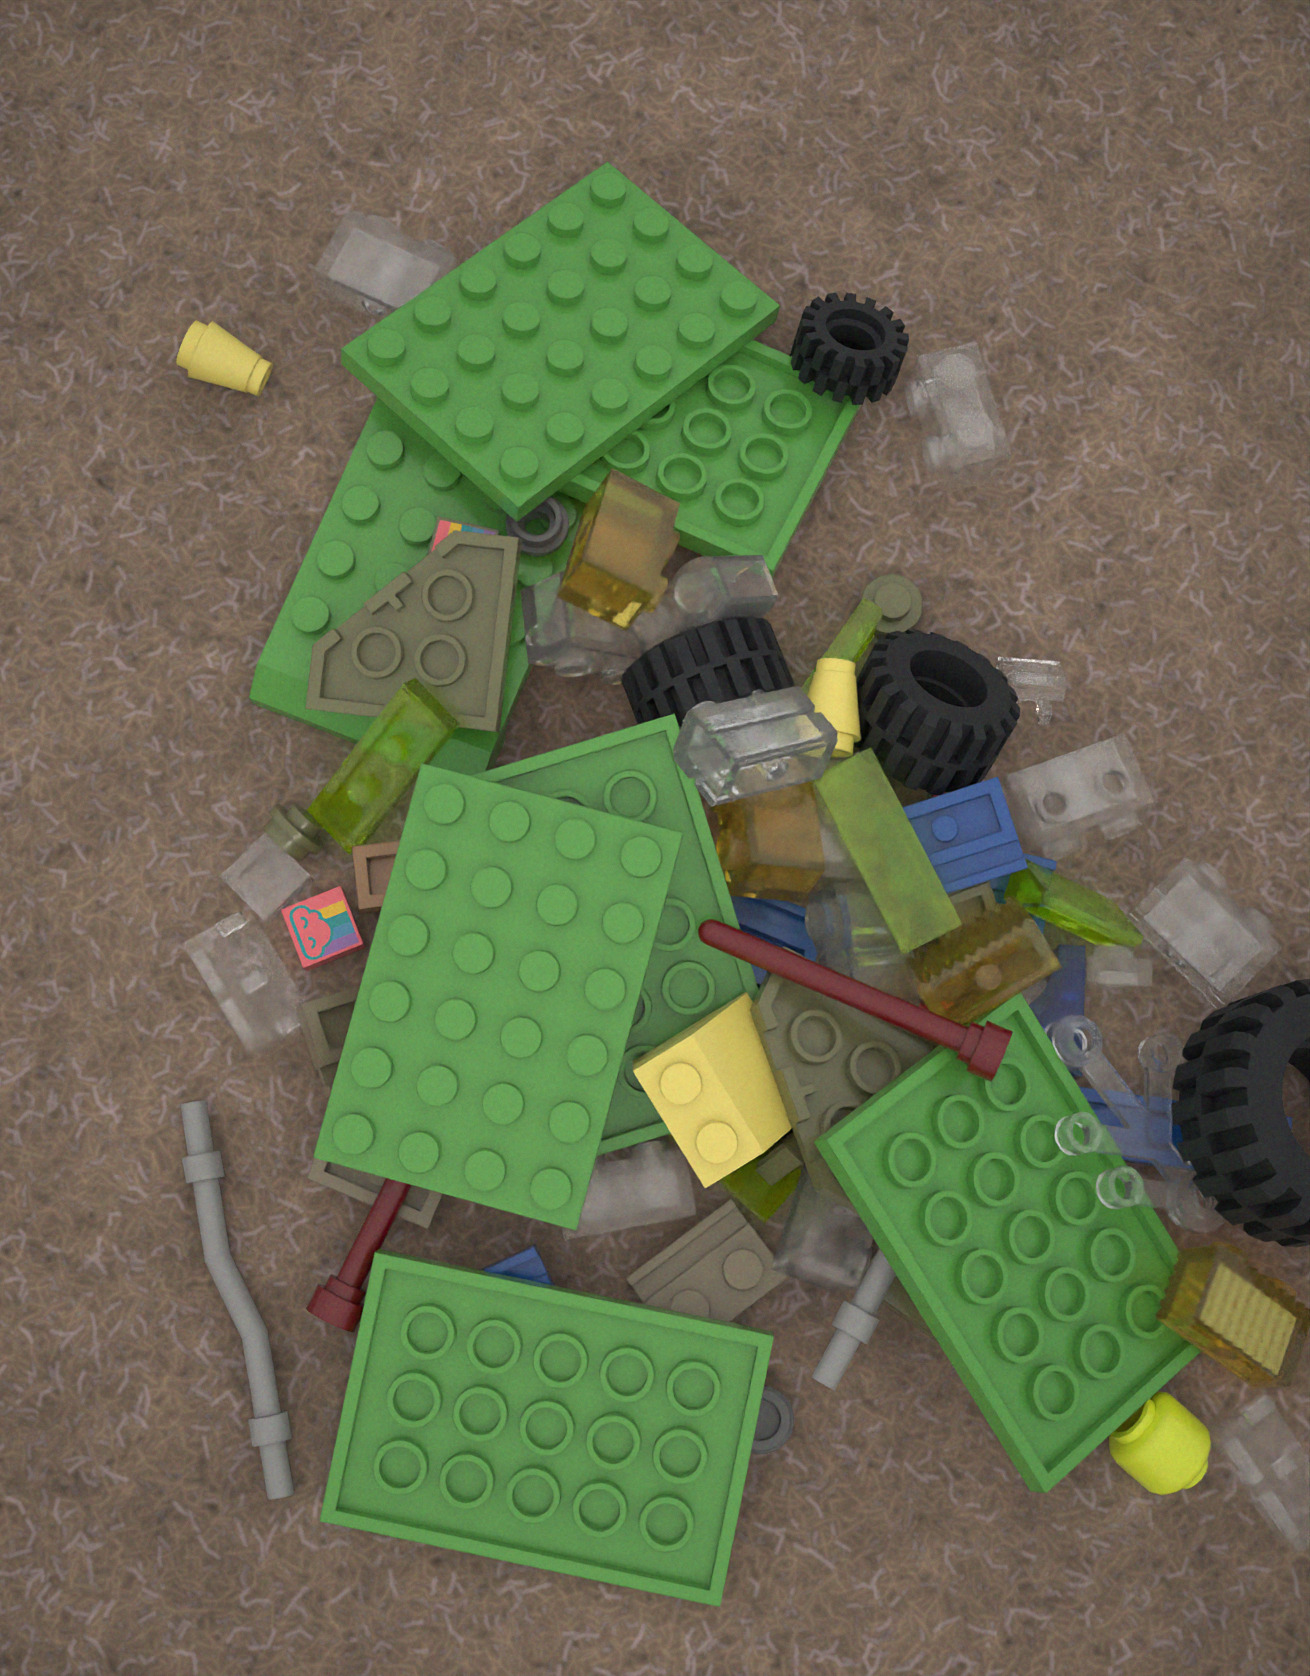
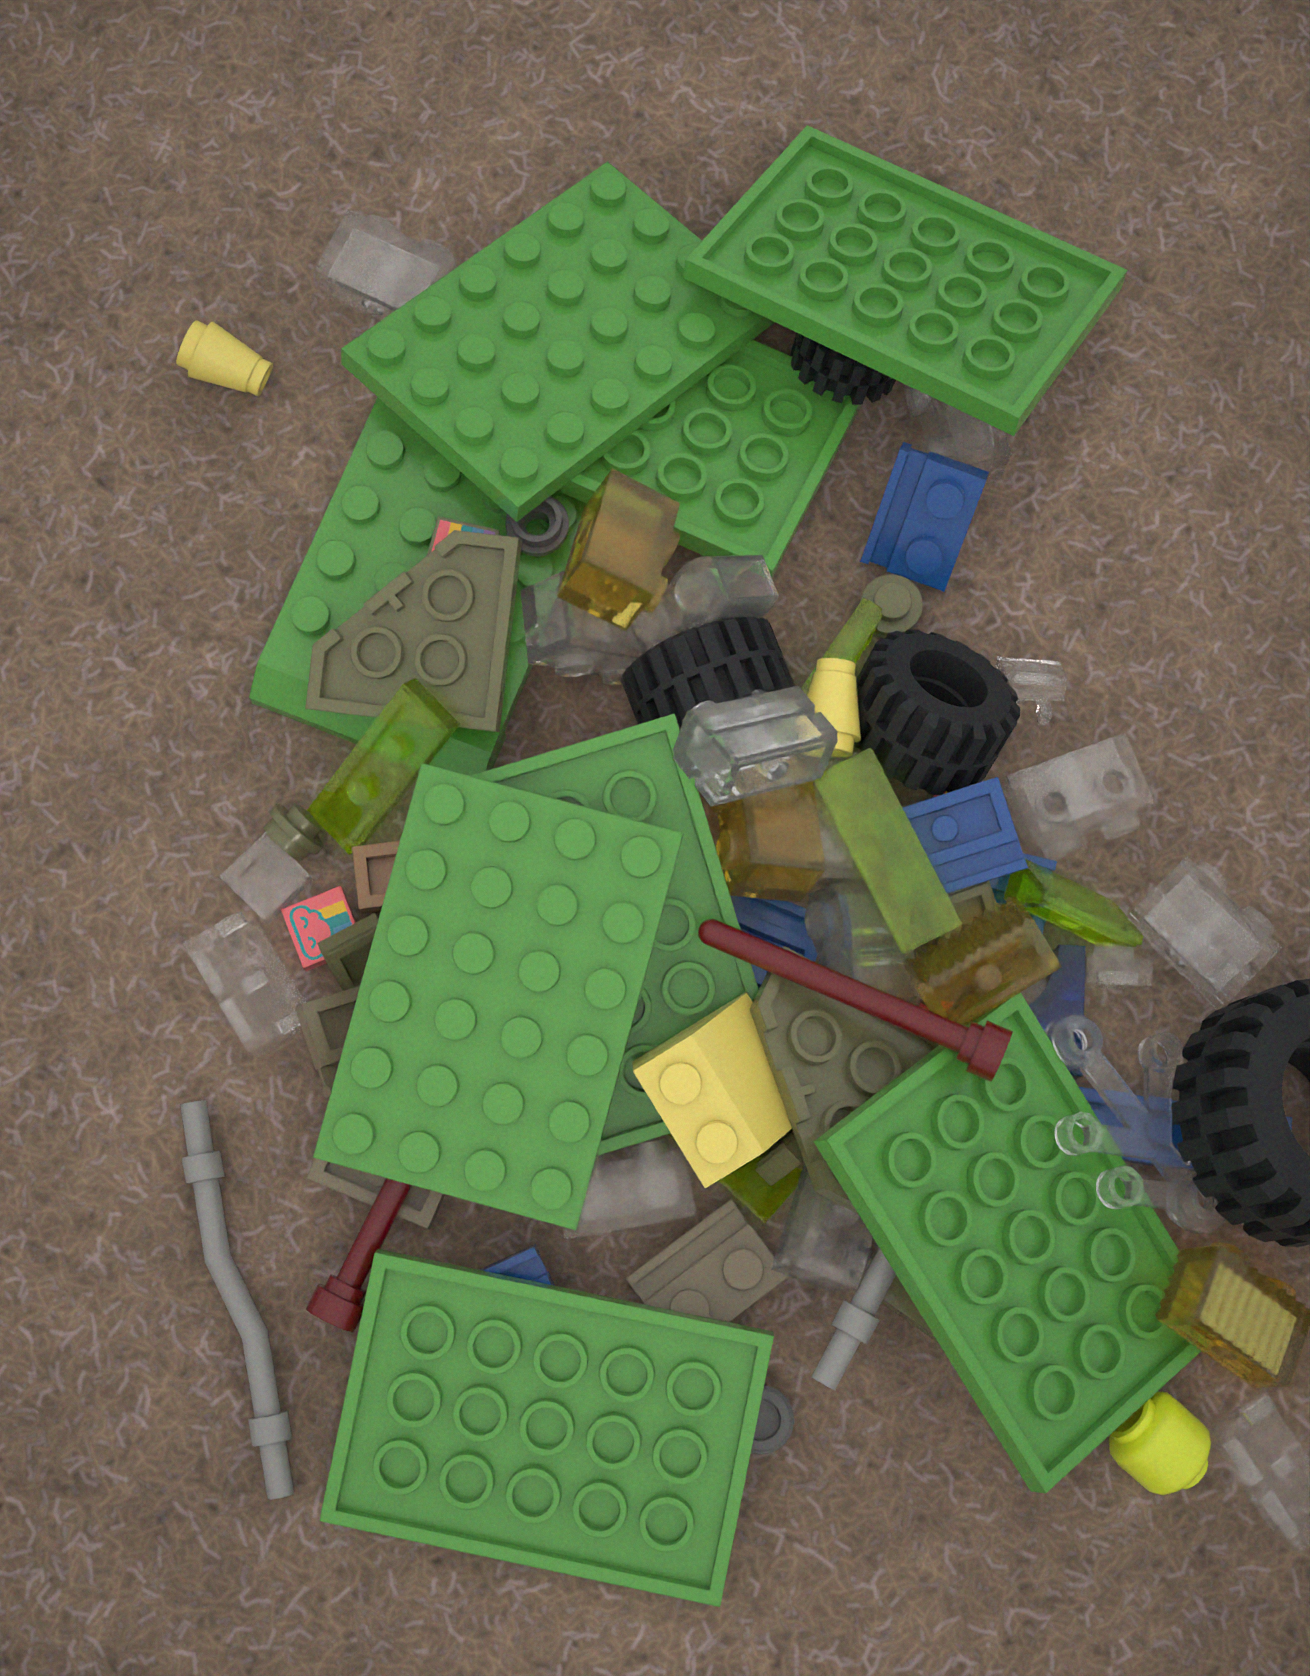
none -> olive tile [317,913,378,991]
none -> bright green plate [683,125,1127,436]
none -> blue plate [860,442,989,592]

